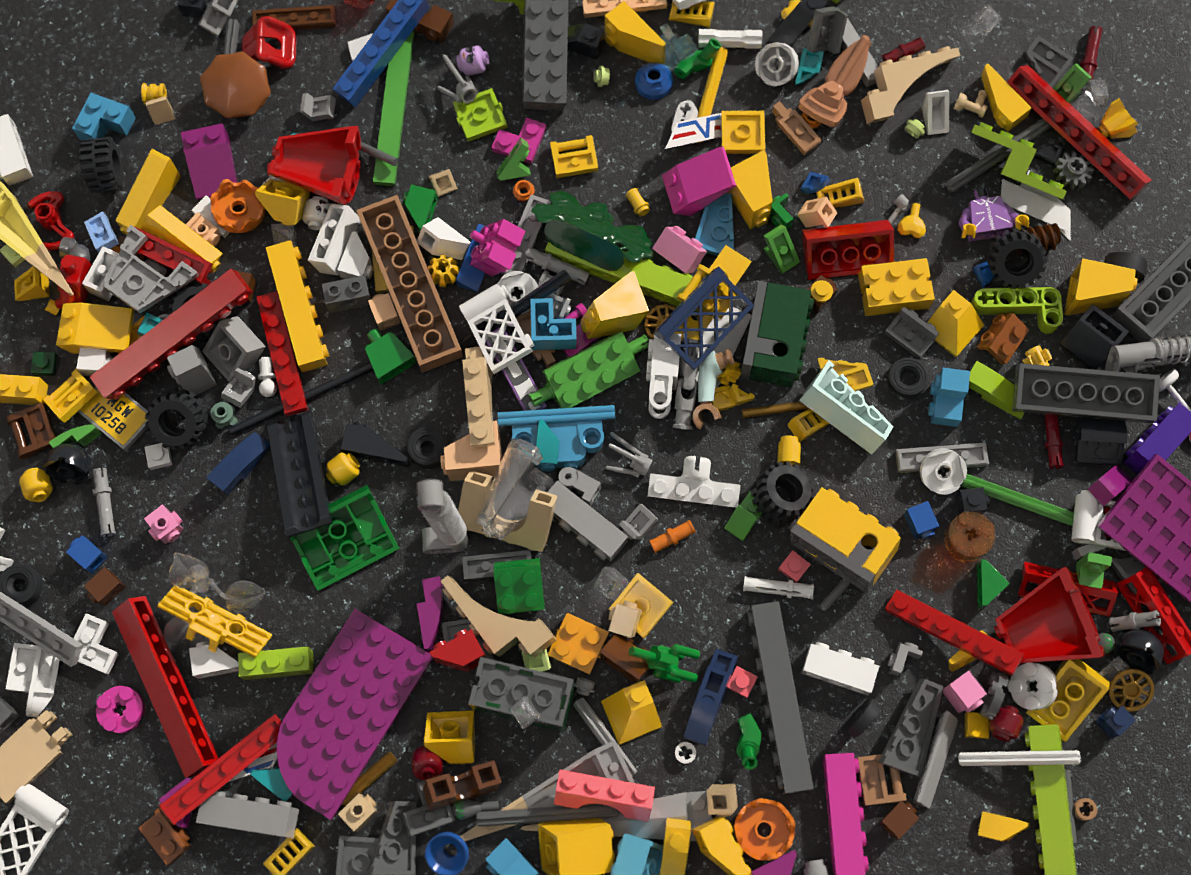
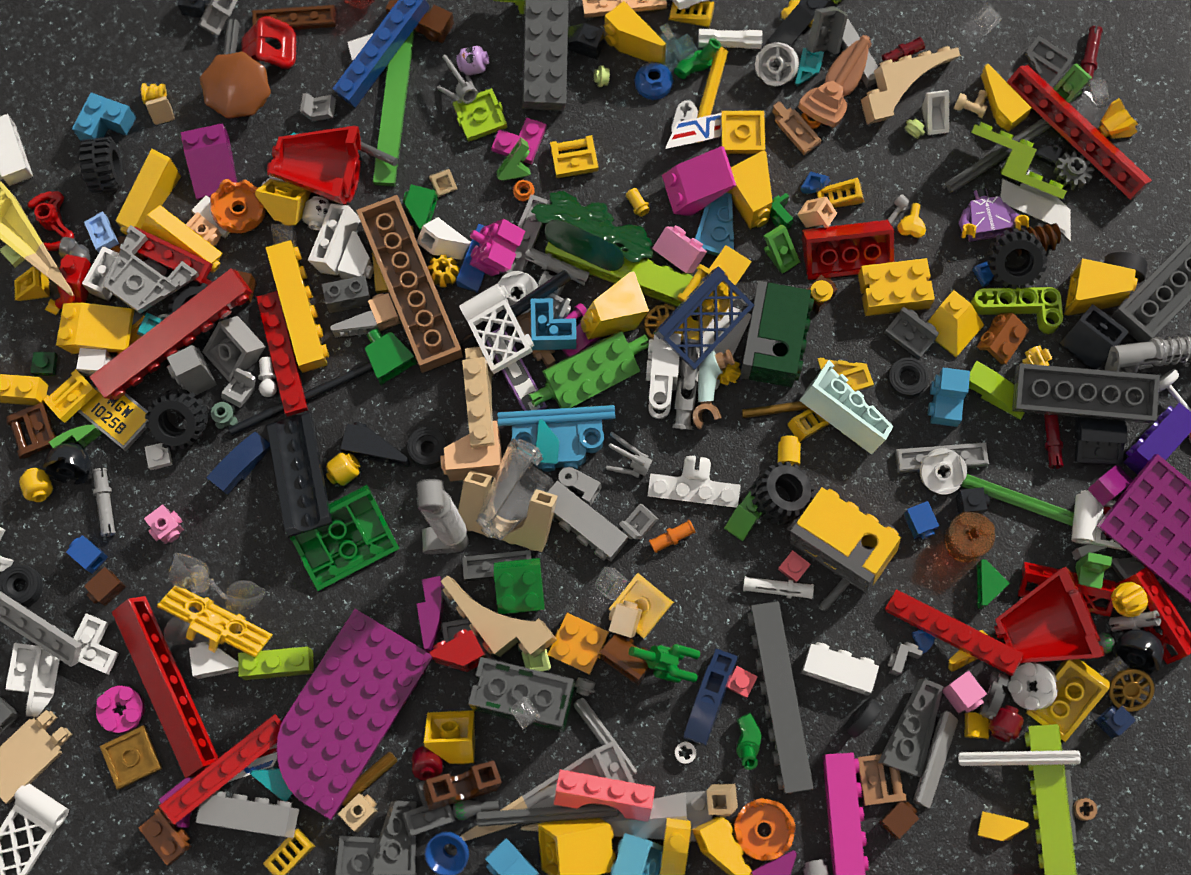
yellow slope [601,680,662,745] -> none
yellow slope [711,383,755,411] -> none
none -> pearl gold tile [100,726,163,790]
none -> light grey slope [330,311,380,338]
none -> blue tile [912,630,935,654]
none -> yellow piece [1111,582,1148,617]

